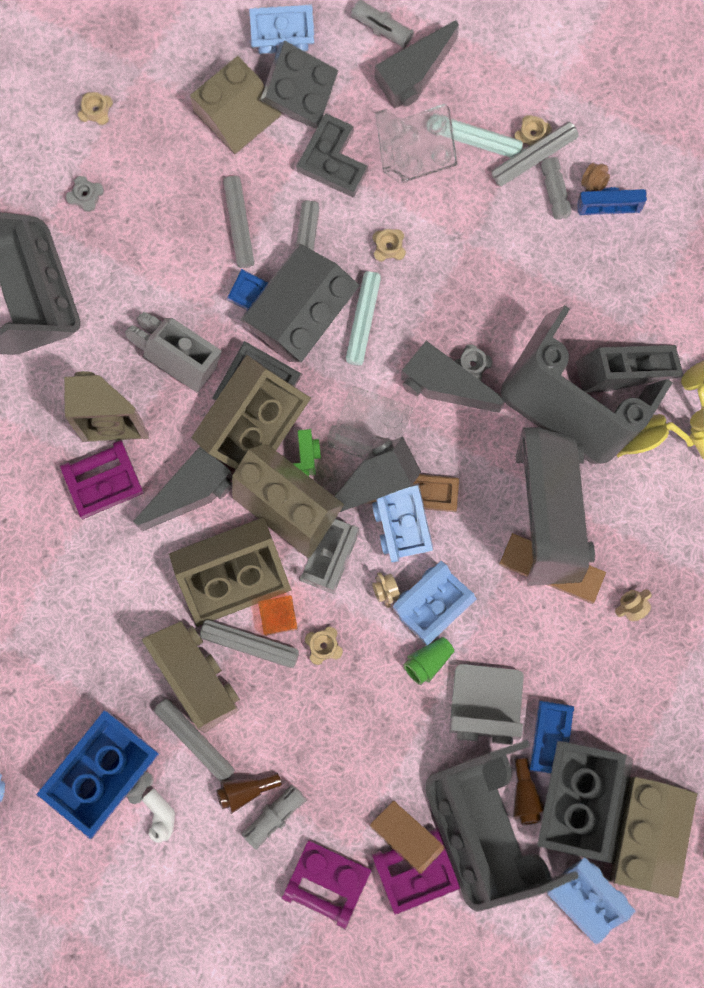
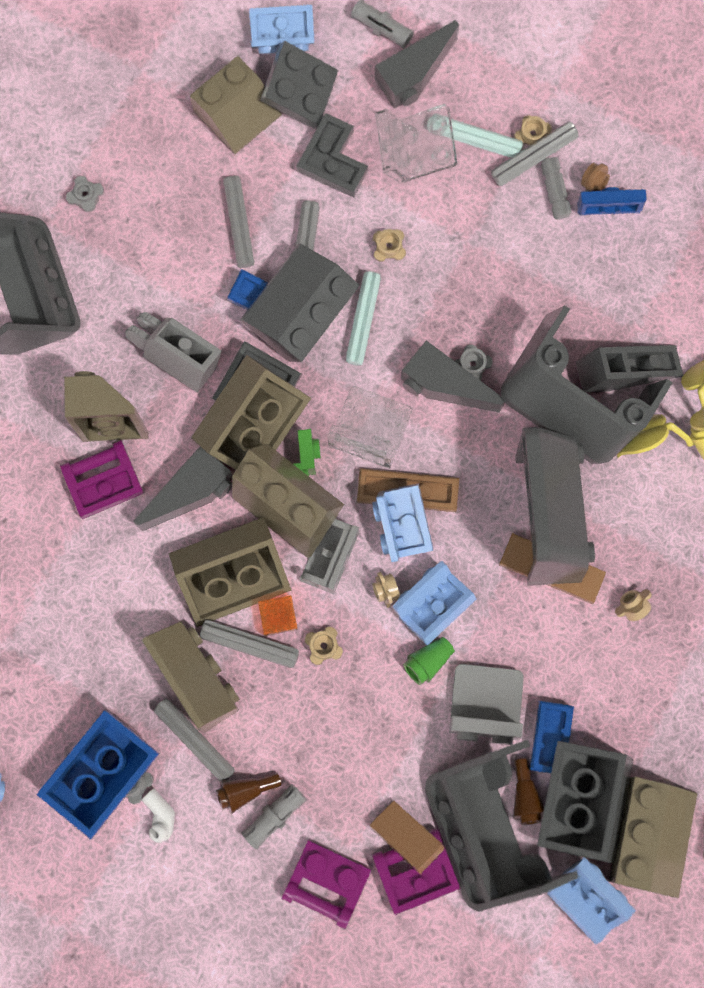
tan plate [78,92,113,125] -> none
dark grey slope [334,437,421,512] -> none

